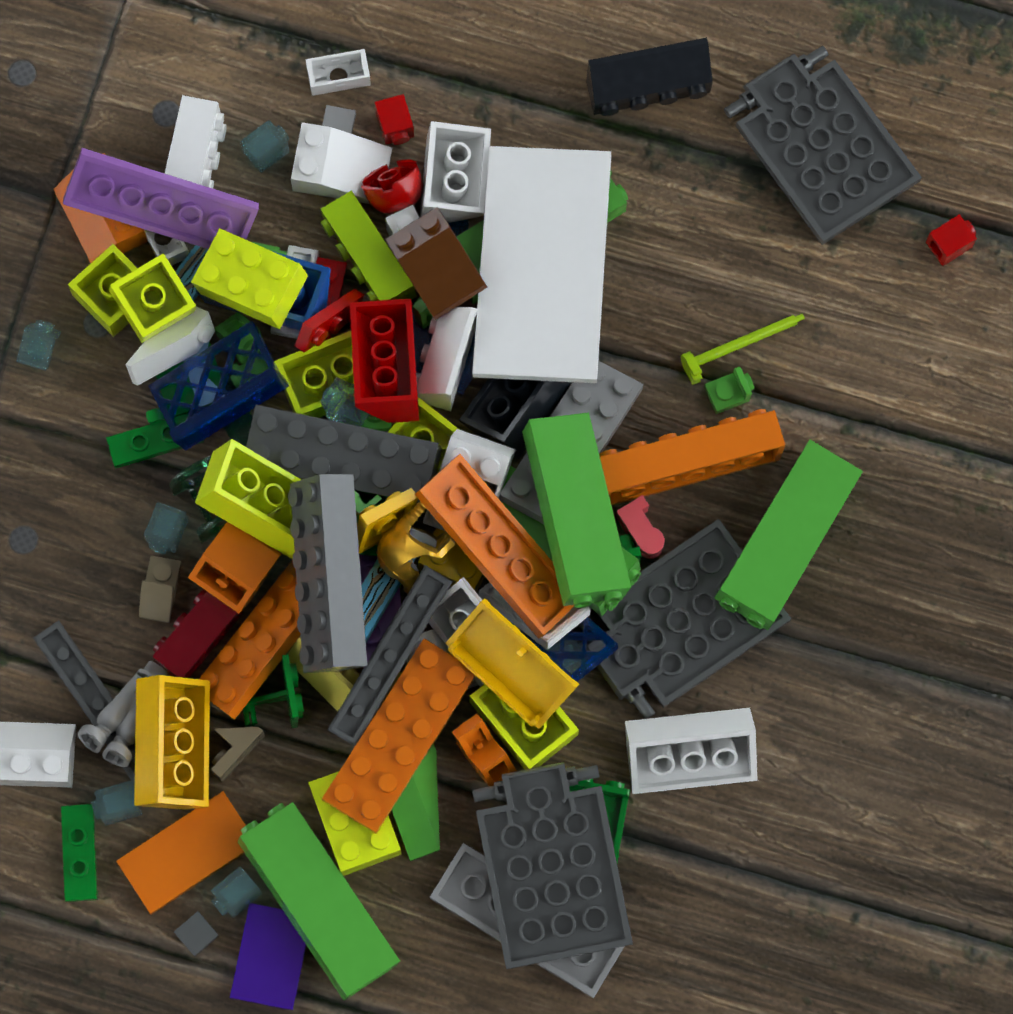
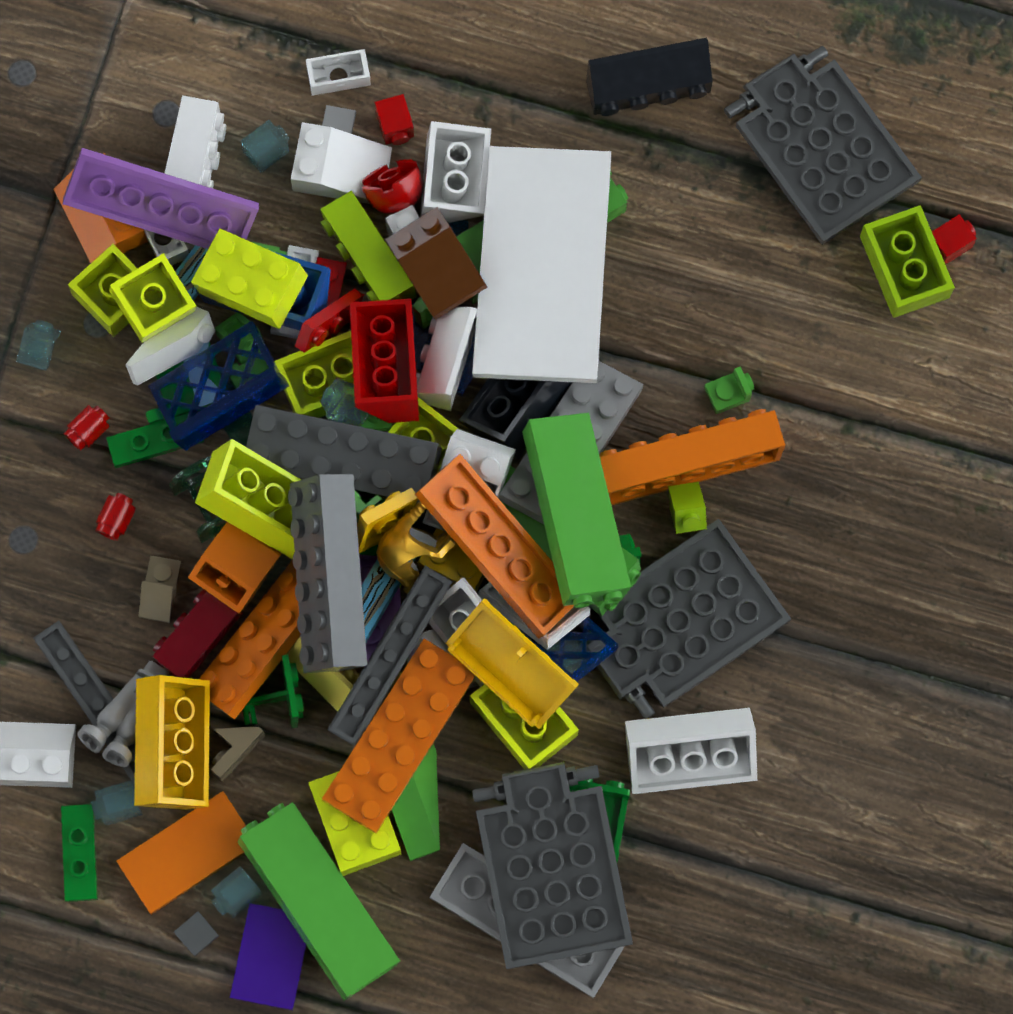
clear light blue brick [143,502,189,554] -> none
orange brick [452,713,517,786] -> none
coral leg [615,495,665,559] -> none
lime piece [680,314,805,385] -> none
bright green brick [714,440,863,631] -> none
none -> red brick [63,405,110,451]
none -> red brick [95,493,136,541]
none -> lime brick [668,482,707,534]
none -> lime brick [860,205,955,318]

